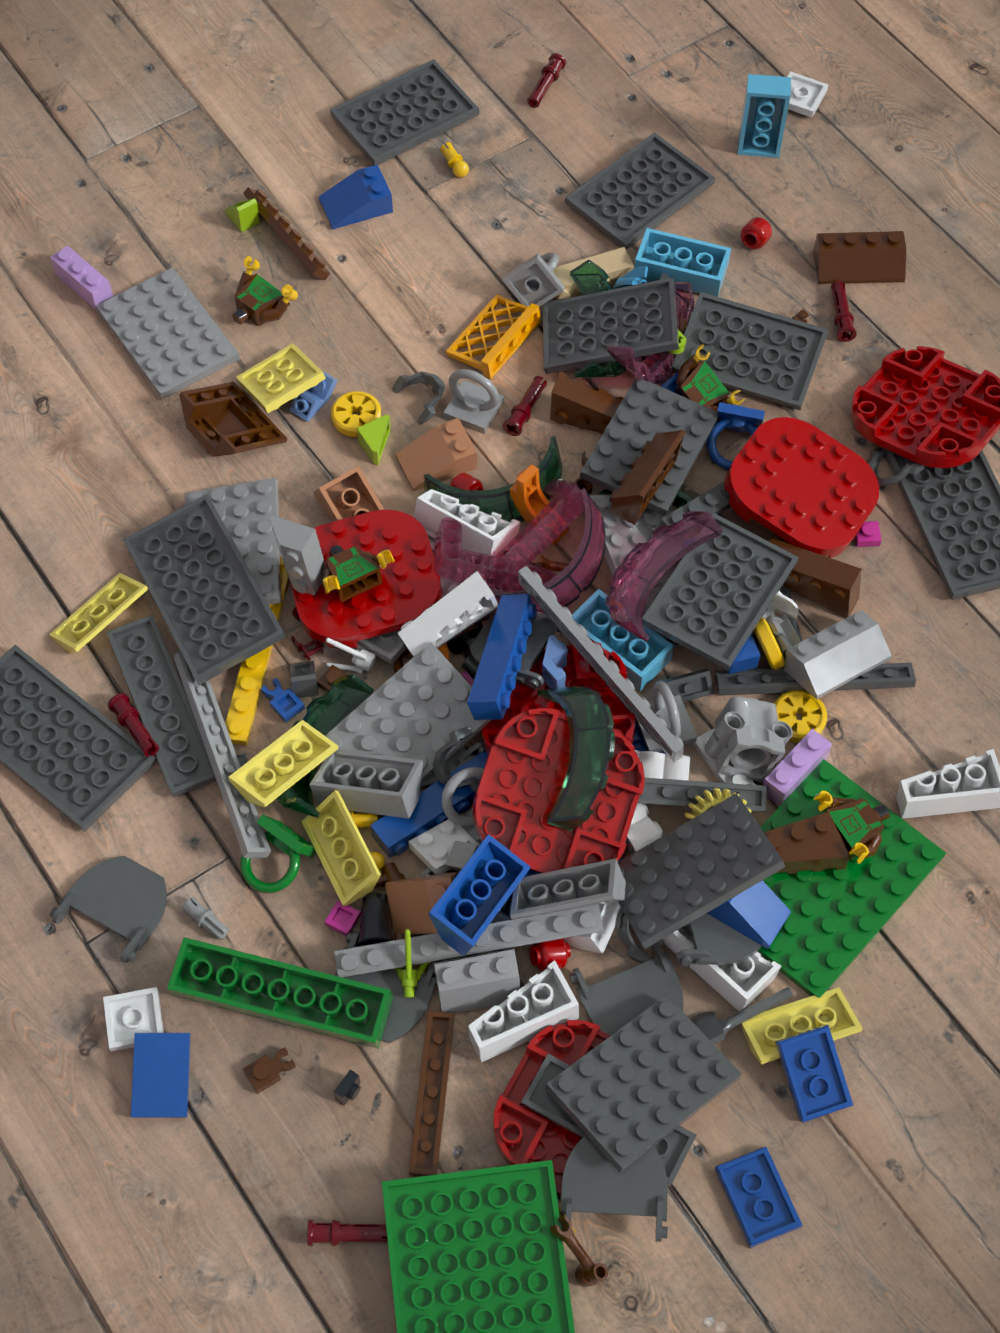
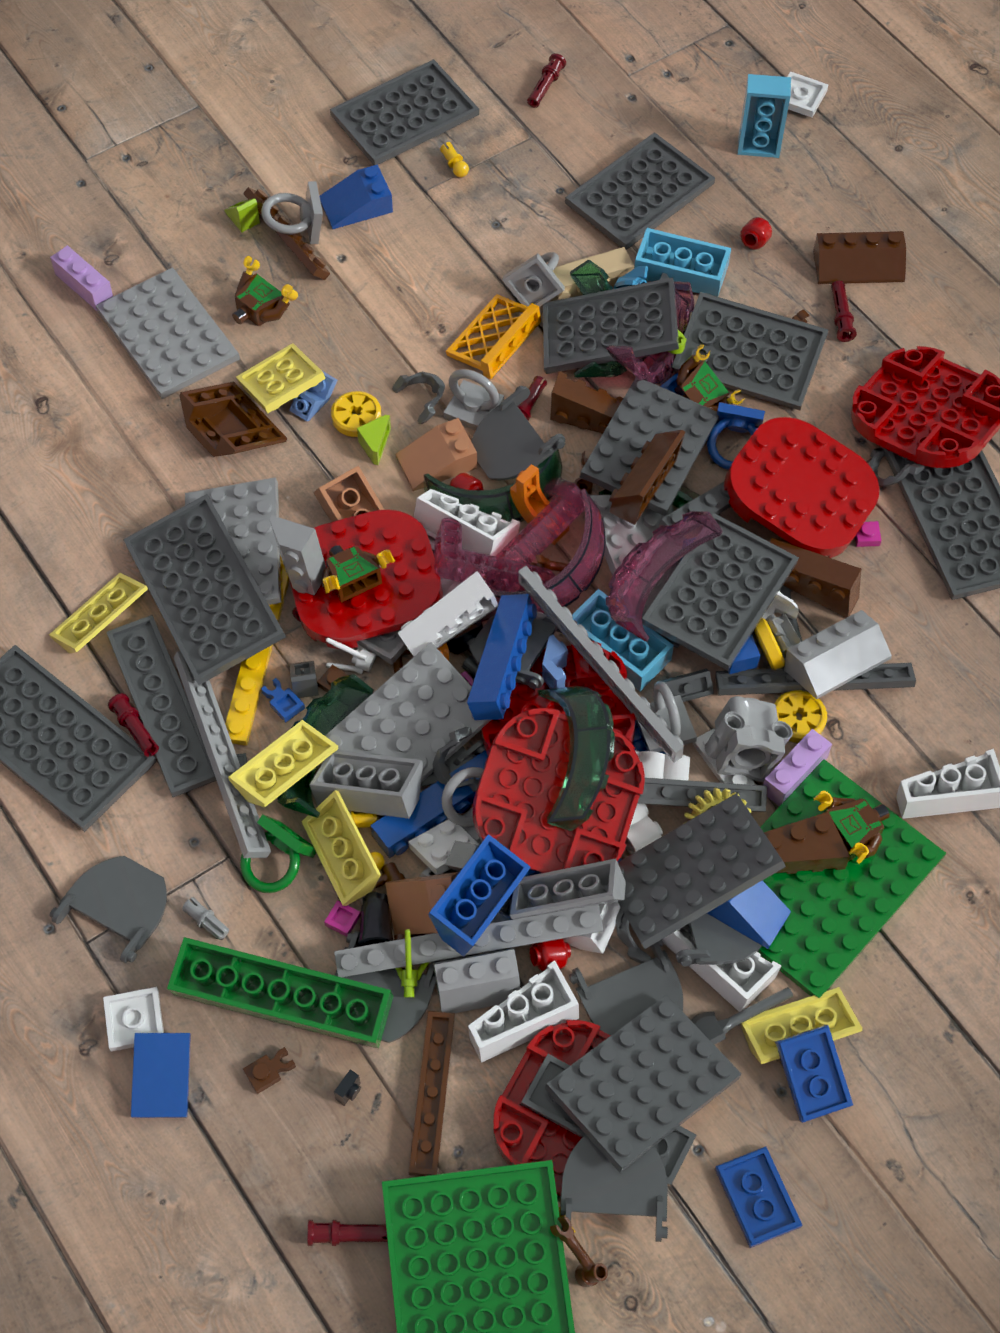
dark red piece [291,636,325,661] -> none
none -> light grey tile [261,181,323,244]
none -> dark grey piece [471,386,566,481]

